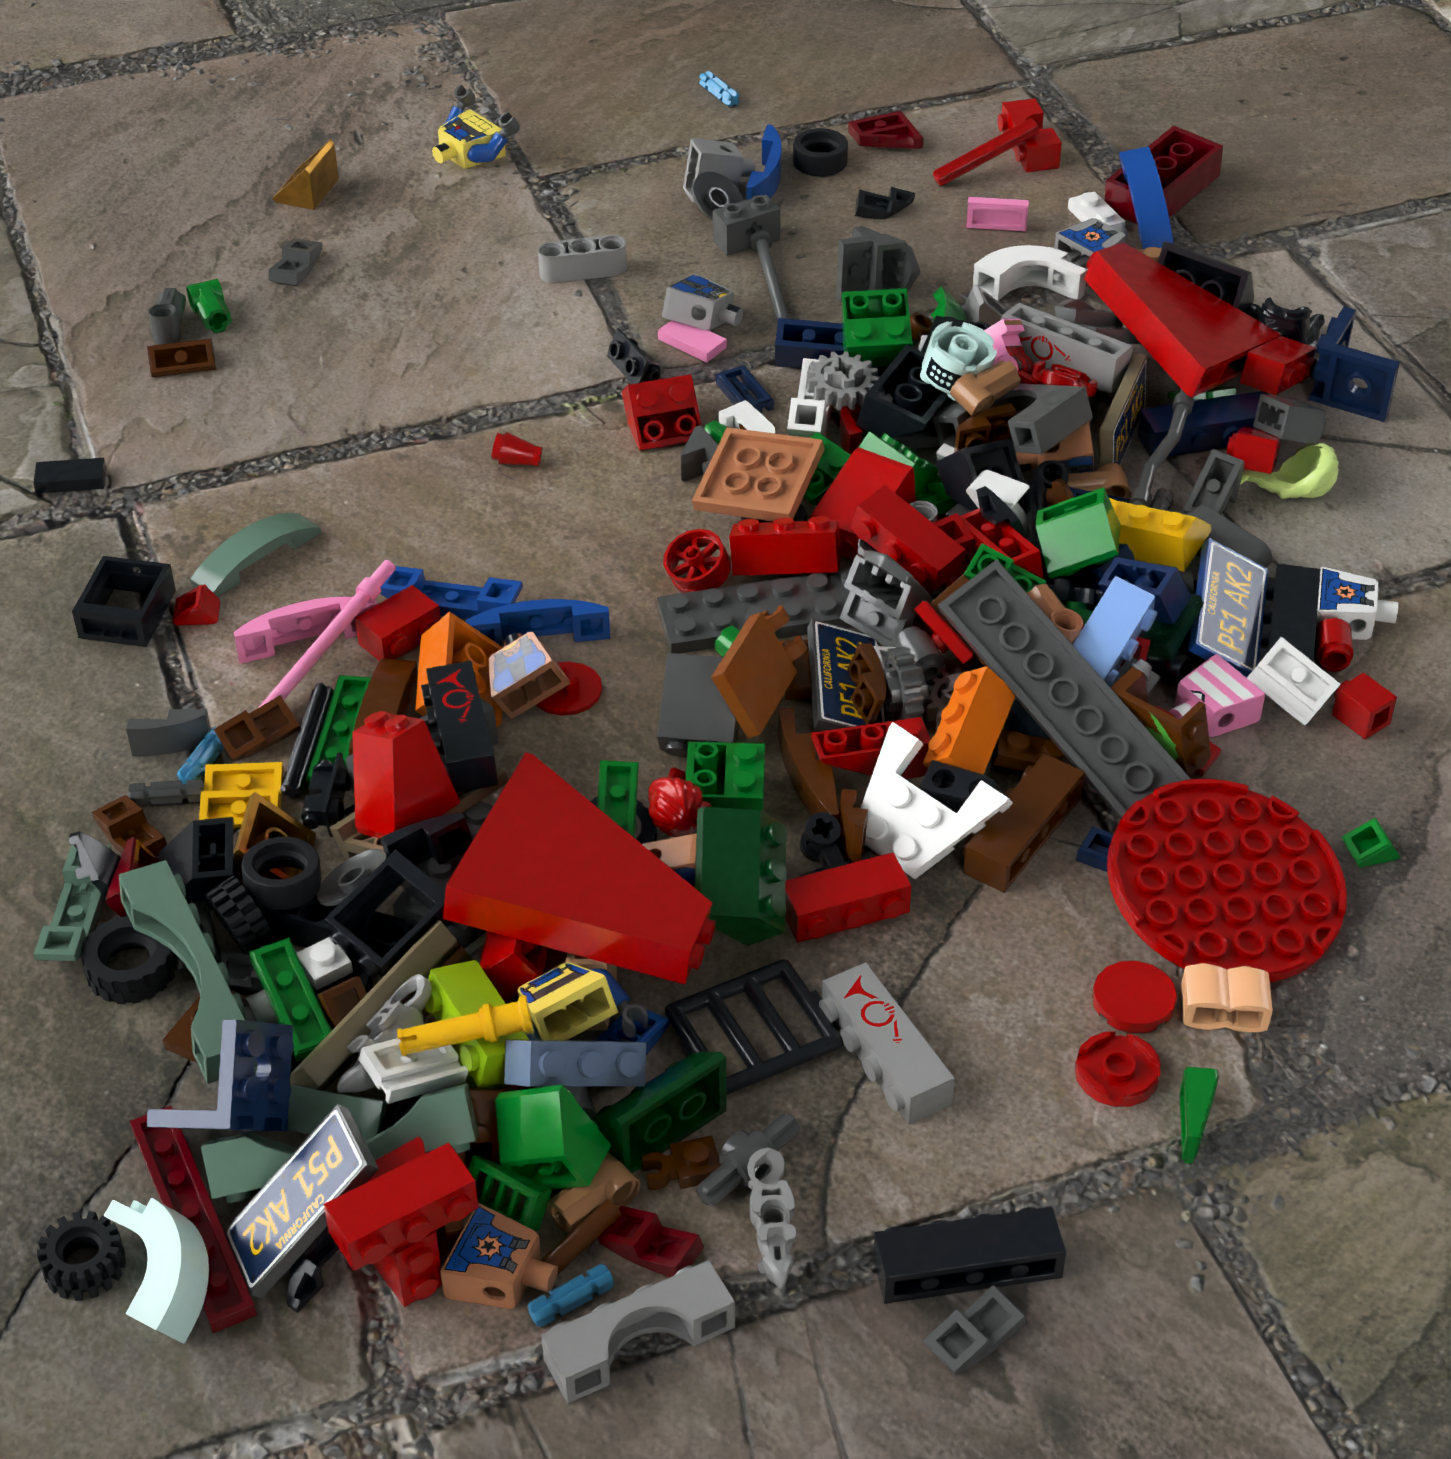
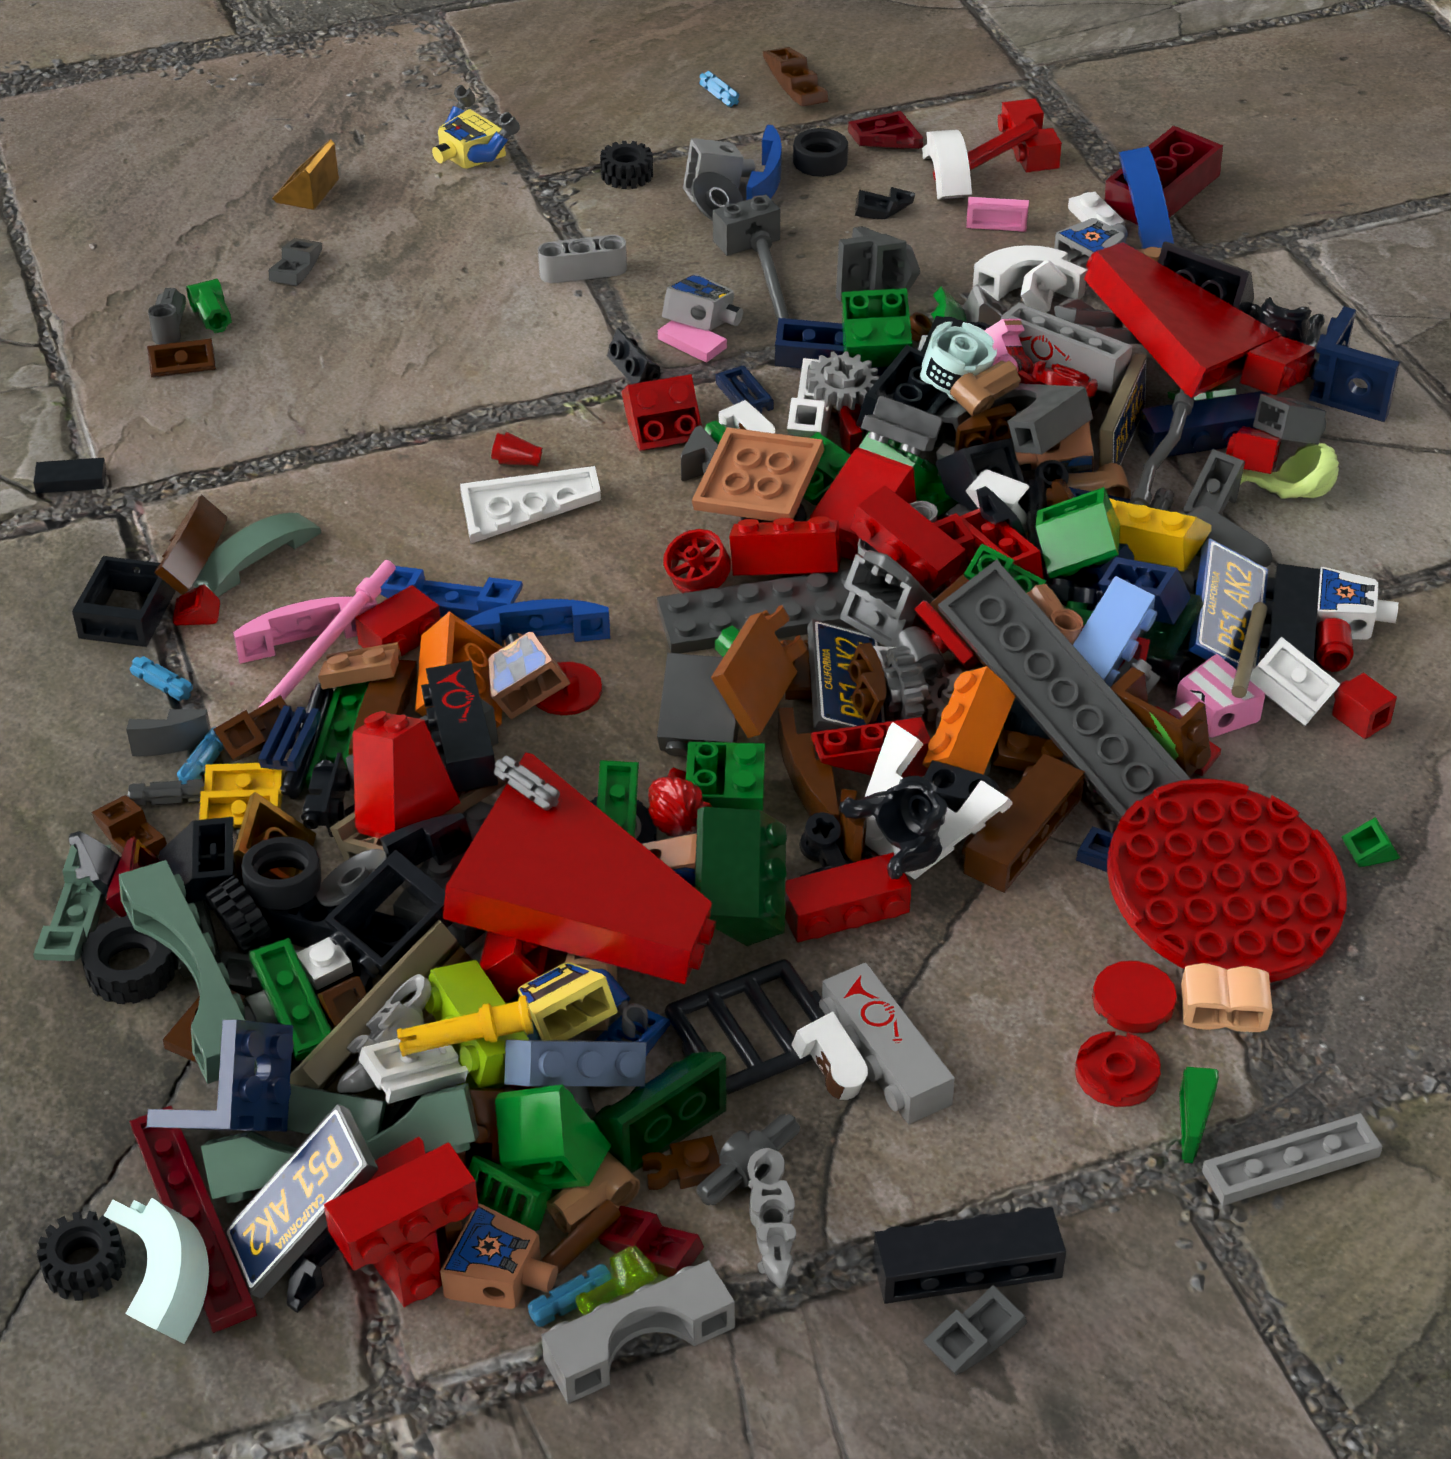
none -> dark azure axle [130,656,193,701]
none -> reddish brown slope [154,495,228,595]
none -> dark blue tile [258,705,321,771]
none -> medium nougat plate [318,642,401,689]
none -> white wing [460,466,601,544]
none -> axle [494,756,560,810]
none -> clear neon green bar [576,1245,659,1315]
none -> black tyre [600,141,653,189]
none -> reddish brown slope [763,47,828,107]
none -> white leg [792,1011,868,1100]
none -> black hair [839,776,947,879]
none -> flat silver bracket [861,396,943,455]
none -> white arch [922,129,972,200]
none -> white bracket [1020,260,1067,313]
none -> light grey plate [1202,1113,1383,1206]
none -> dark tan bar [1231,602,1267,698]

